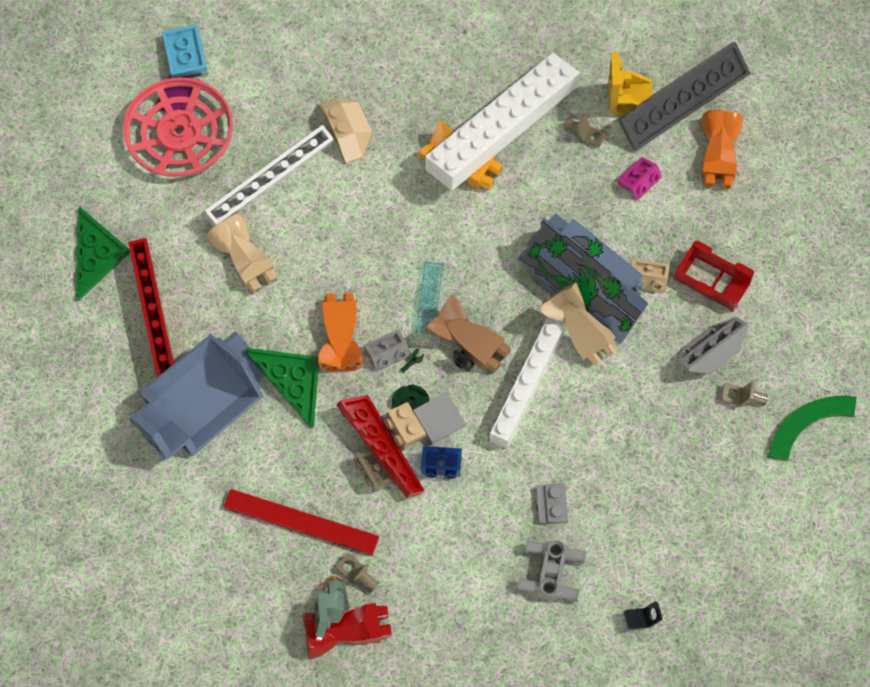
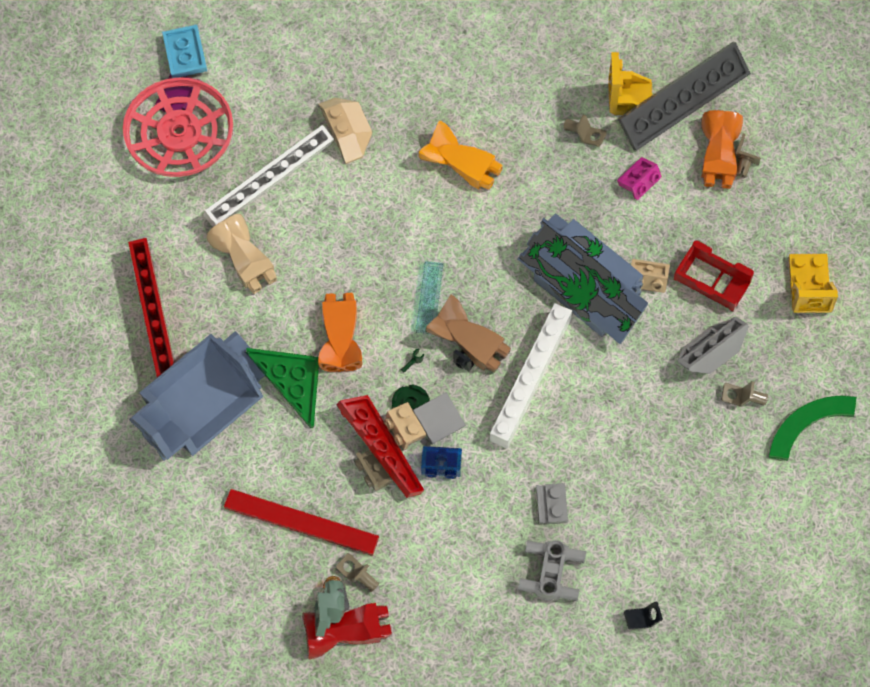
green tile [76,207,130,301] -> none
light grey bracket [364,329,411,371] -> none
white brick [425,53,580,191] -> none
tan hips [538,282,618,365] -> none
none -> dark tan bracket [735,133,761,178]
none -> yellow bracket [789,254,838,313]

